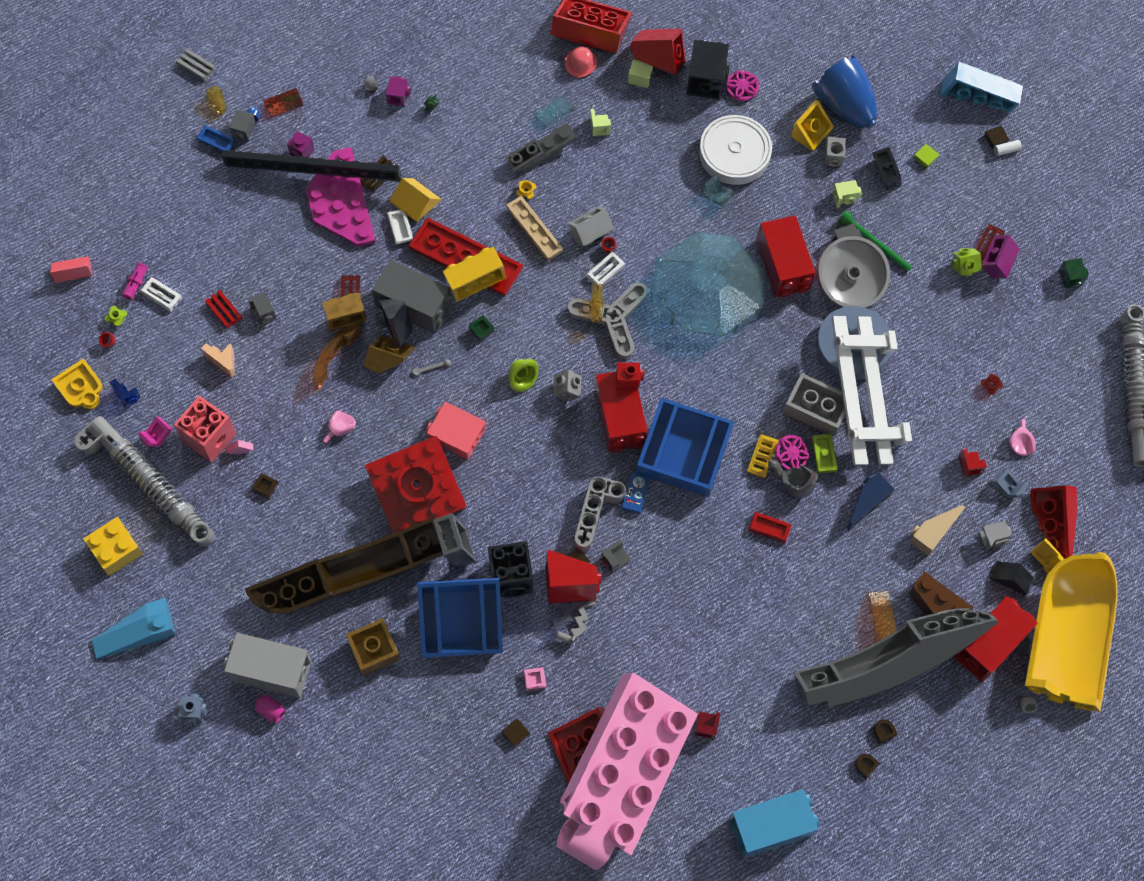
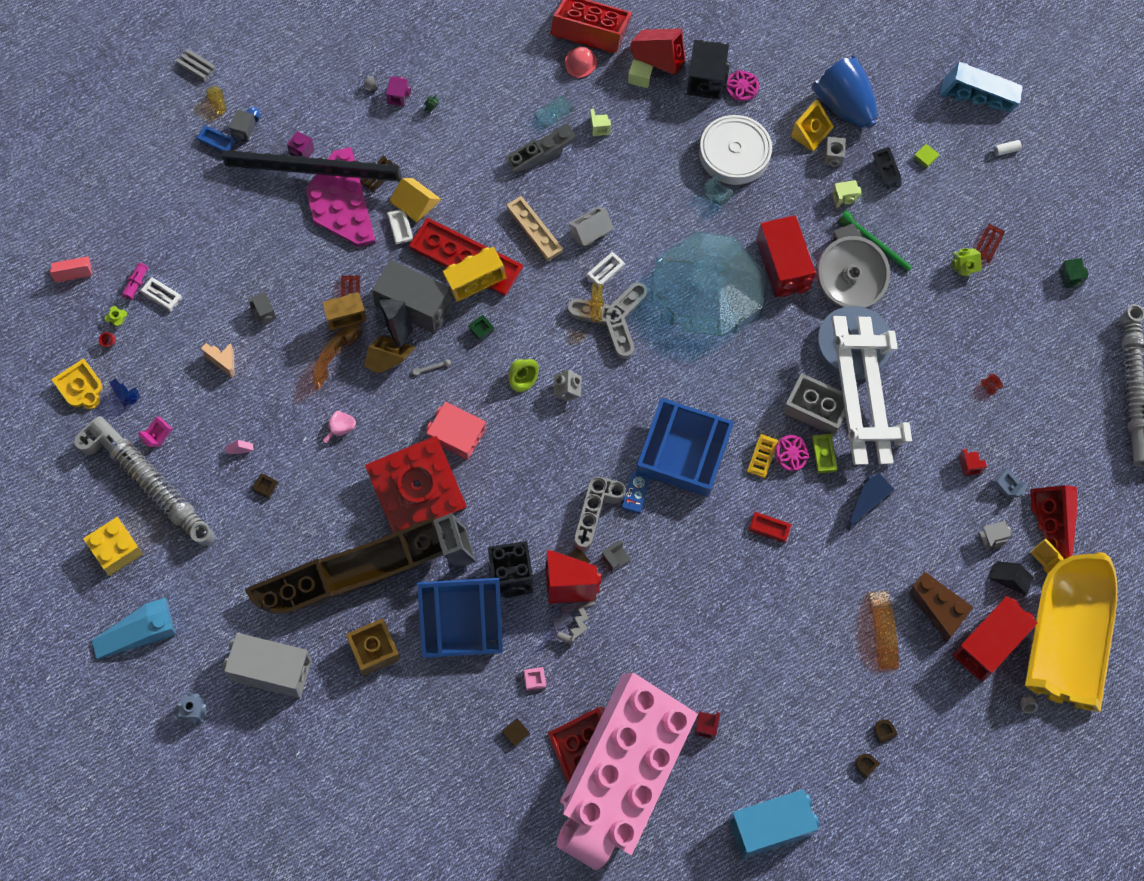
coral brick [174,396,236,463] -> none
red tile [205,290,242,329] -> none
dark pink brick [254,694,286,723] -> none
clear red tile [263,88,303,118] -> none
yellow plate [516,180,536,199] -> none
red brick [594,371,648,453] -> none
red hinge [601,237,617,253] -> none
red brick [616,362,644,388] -> none
dark grey piece [768,459,818,497] -> none
dark grey slope [794,608,998,707] -> none
tan slope [910,505,965,556] -> none
magenta brick [982,235,1020,279] -> none
dark brown tile [984,125,1010,149] -> none
bright pink piece [1009,419,1036,456] -> none

